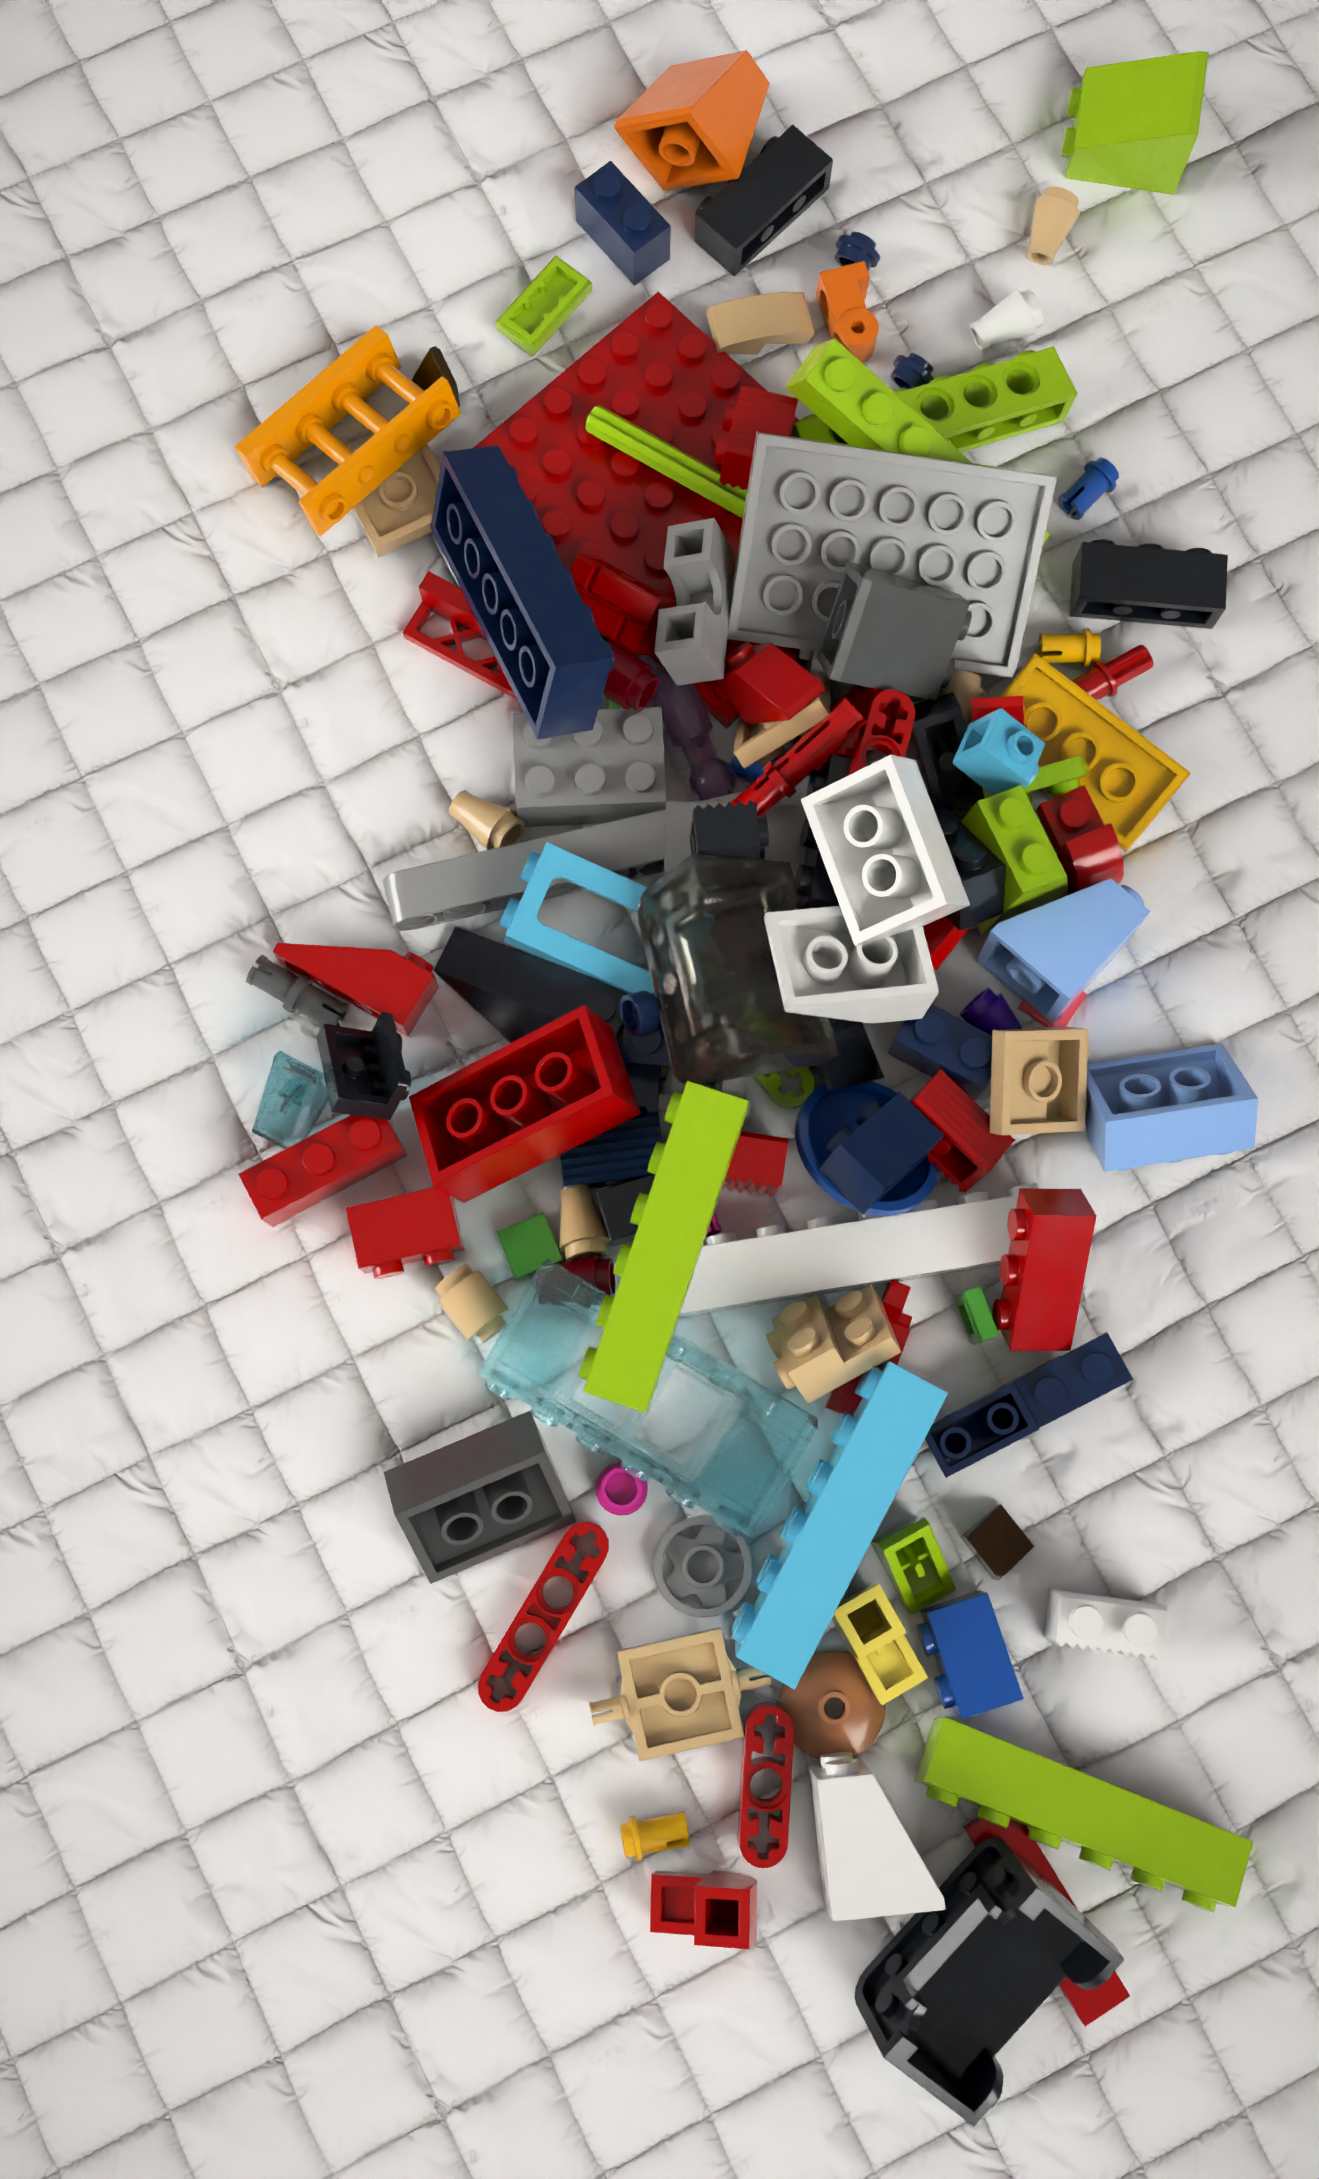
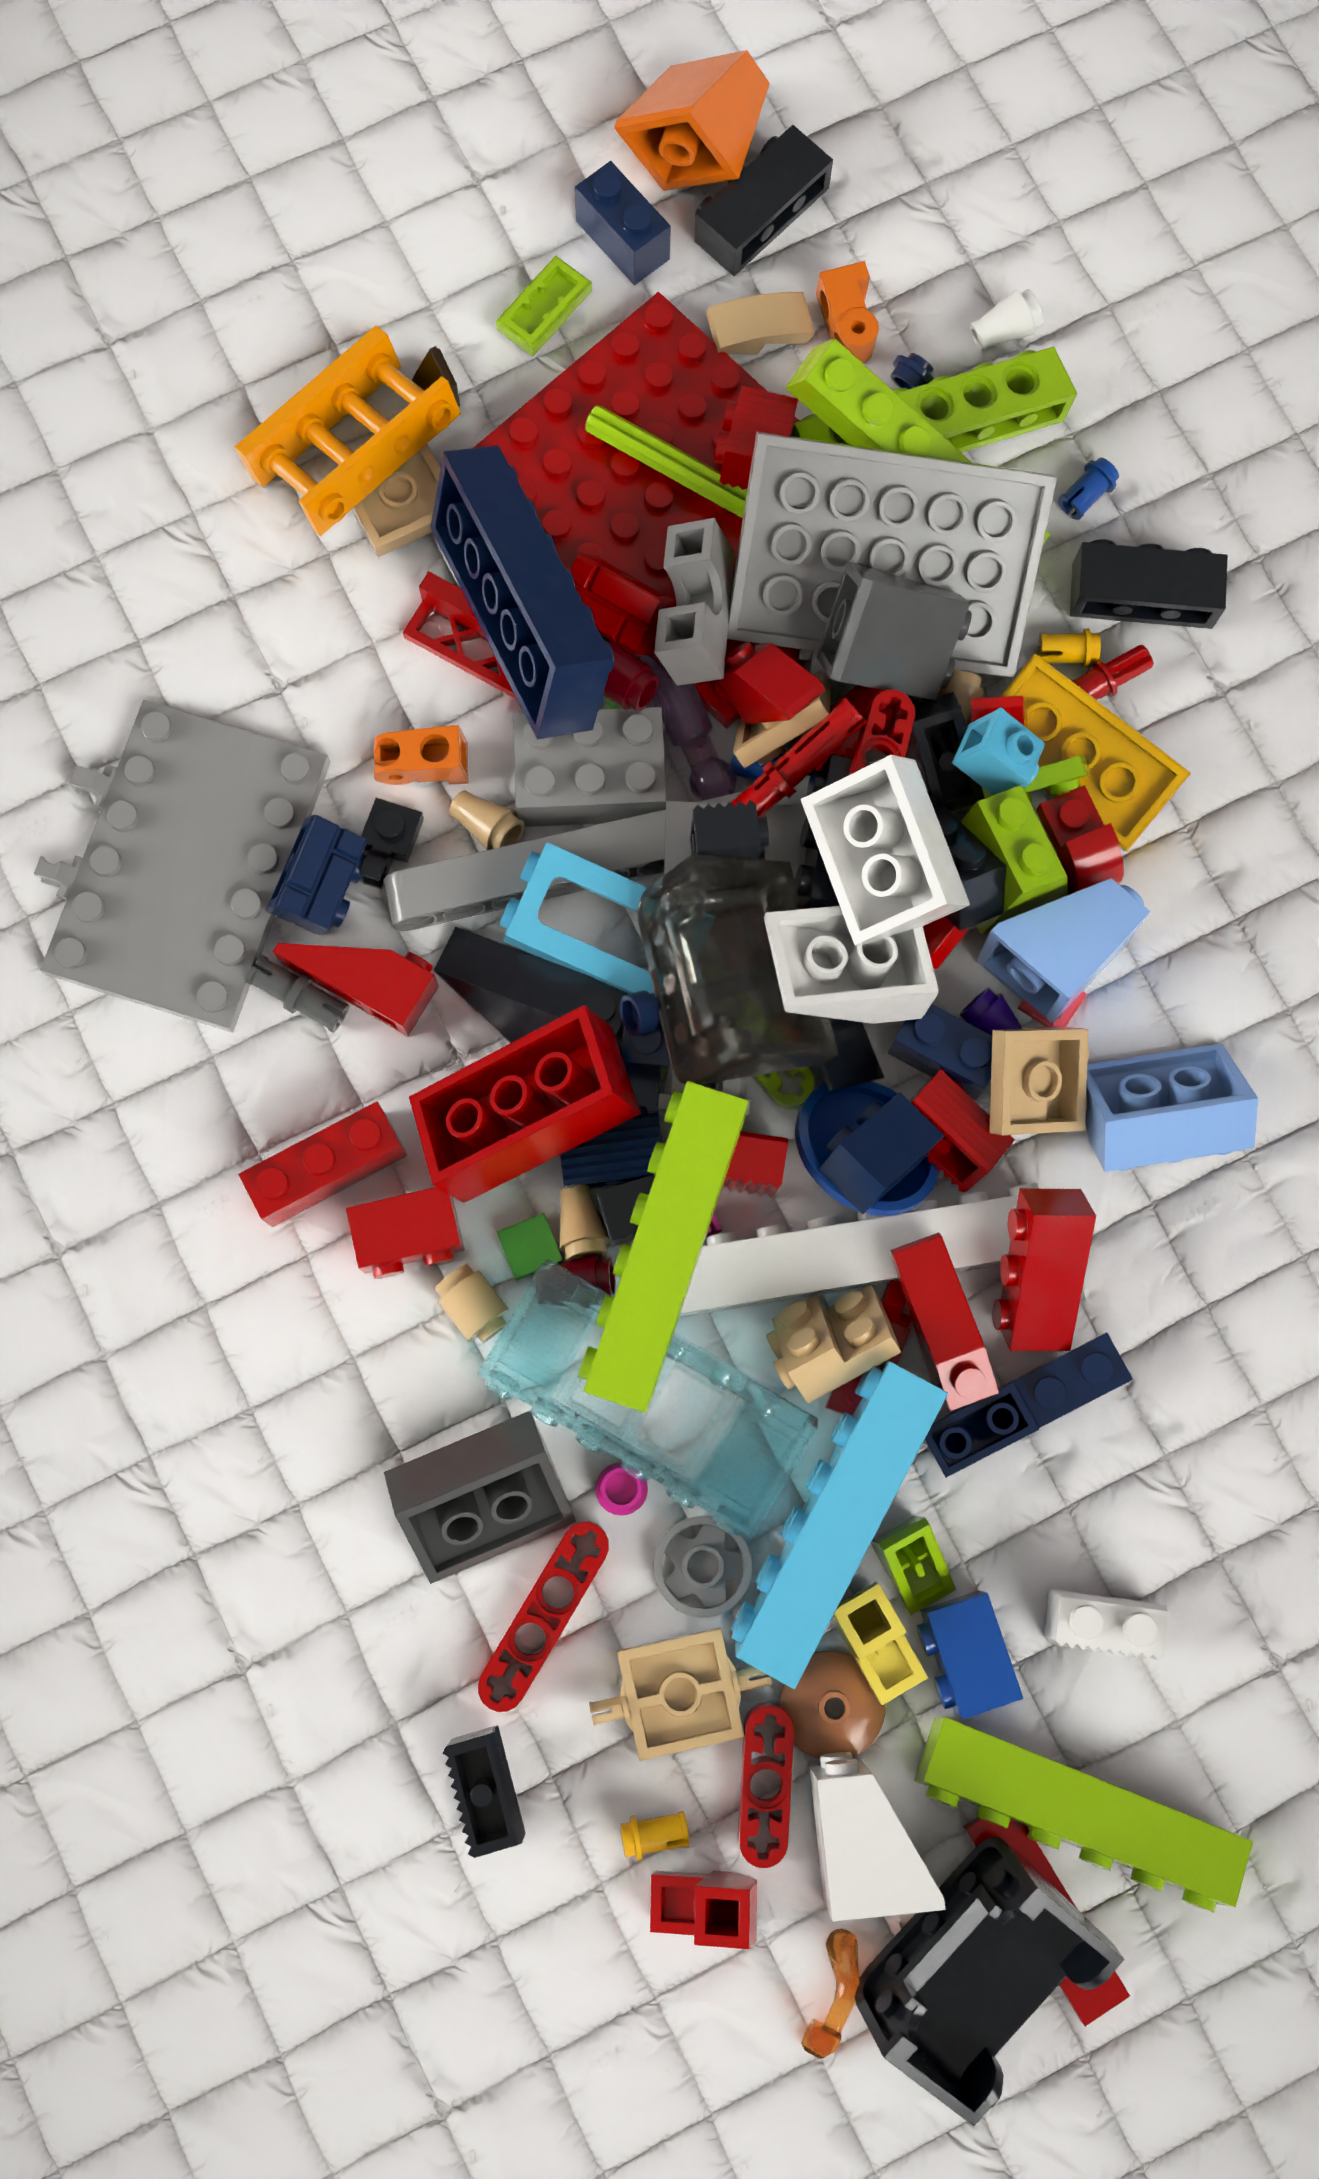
clear light blue slope [252,1051,329,1149] -> none
black bracket [317,1012,411,1120] -> none
dark blue plate [834,231,880,272] -> none
bright green tile [955,1286,999,1345] -> none
dark brown slope [960,1504,1034,1580] -> none
tan cone [1026,187,1079,265] -> none
lime slope [1060,51,1209,195] -> none
none -> light grey hinge [34,700,331,1033]
none -> dark blue brick [266,815,367,935]
none -> black plate [360,798,424,890]
none -> orange leg [374,725,469,785]
none -> black brick [442,1726,526,1858]
none -> clear orange piece [801,1928,860,2059]
none -> red slope [890,1232,999,1411]

